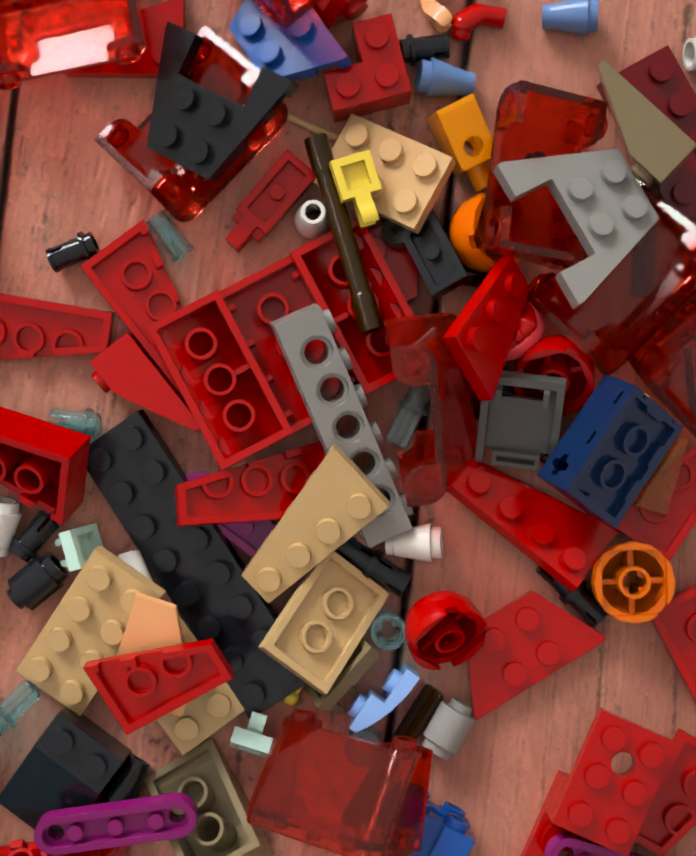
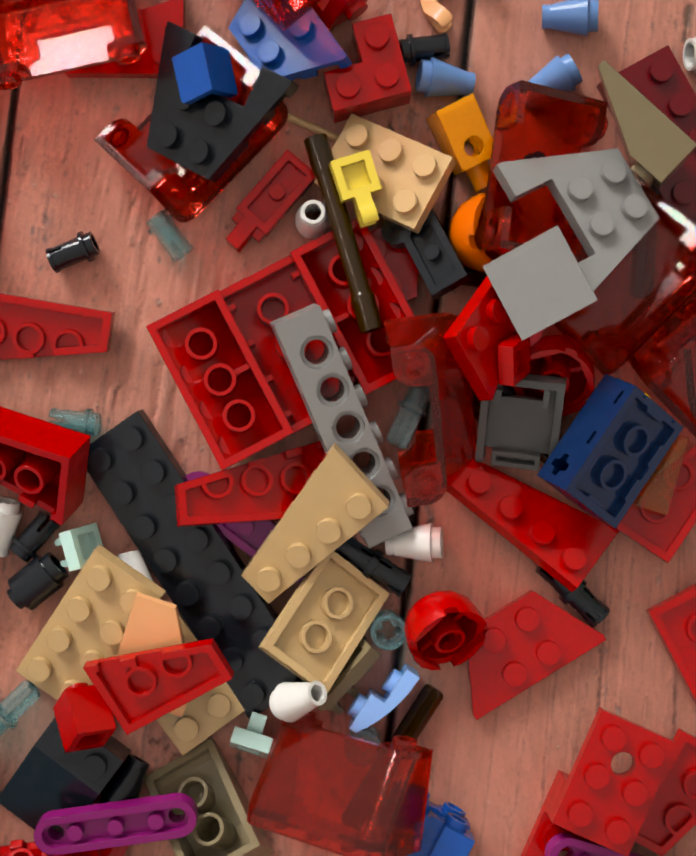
red wing [80,219,183,393] -> none
red slope [90,332,201,432] -> none
light grey brick [422,697,476,761] -> none
red arm [450,3,507,41] -> none
orange cylinder [590,541,676,624] -> none
none -> red brick [53,683,117,753]
none -> blue panel [172,42,238,105]
none -> white cone [269,681,327,723]
none -> light grey piece [482,225,598,341]
none -> red tile [498,332,530,387]
none -> medium blue cone [521,54,583,106]

